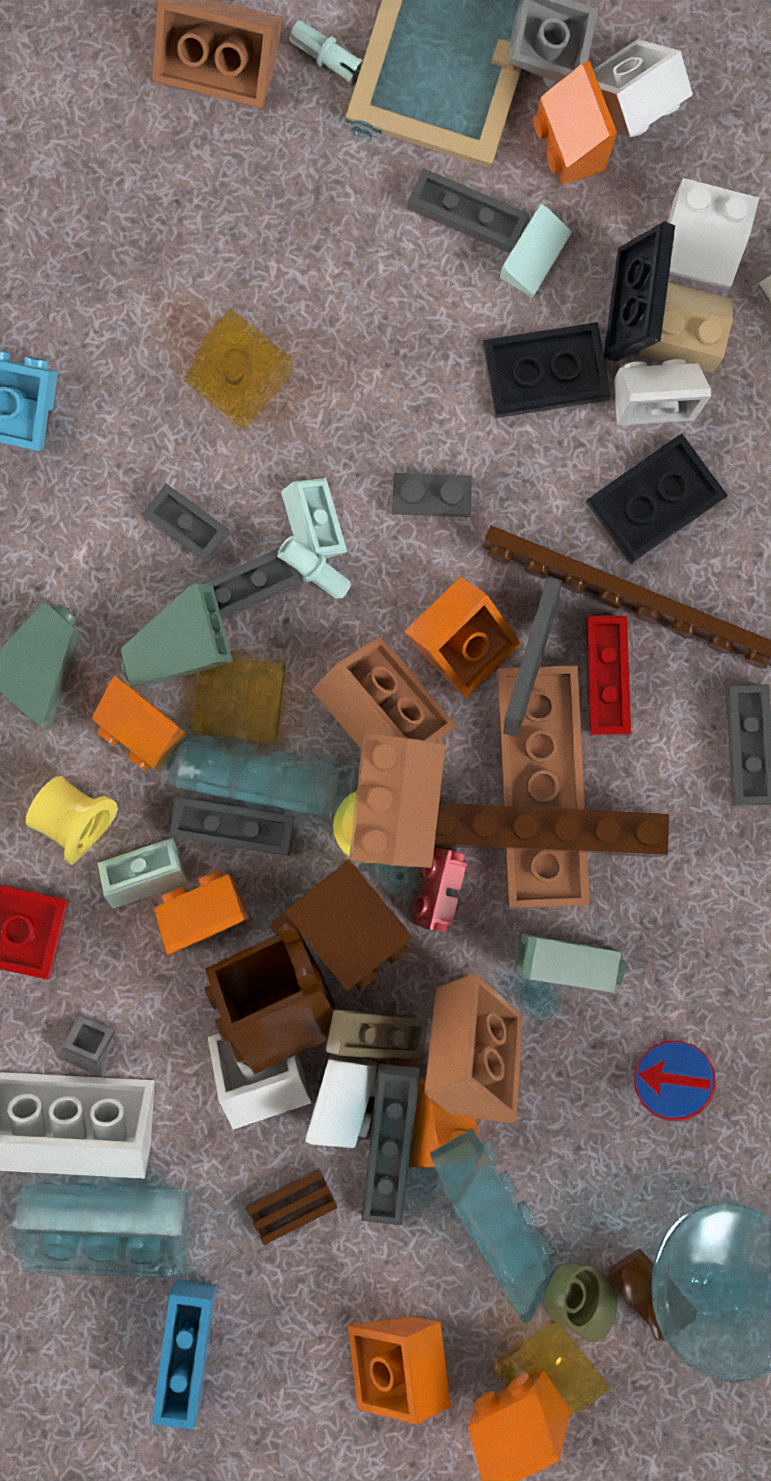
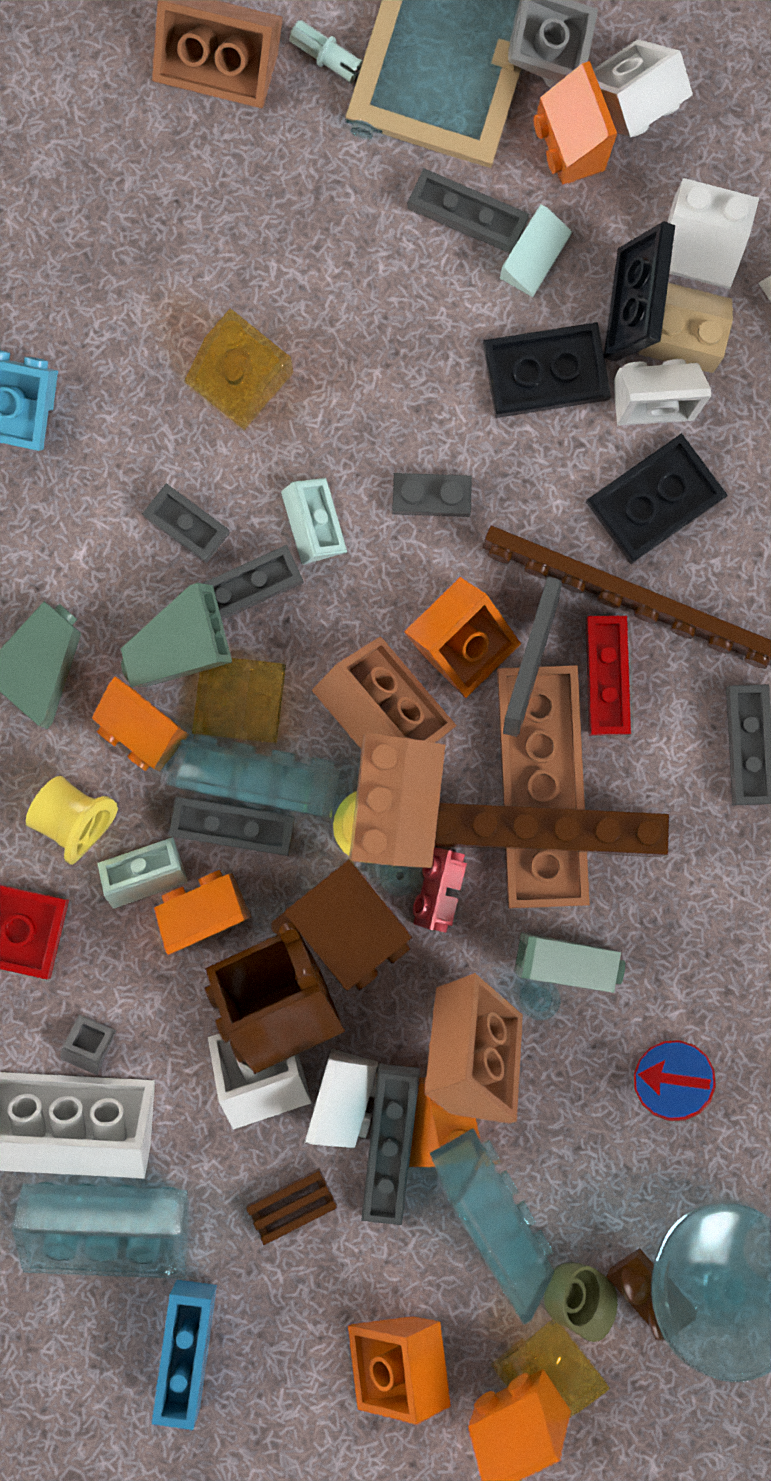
light aqua axle [277,536,351,599] -> none
dark tan plate [326,1009,429,1060] -> none

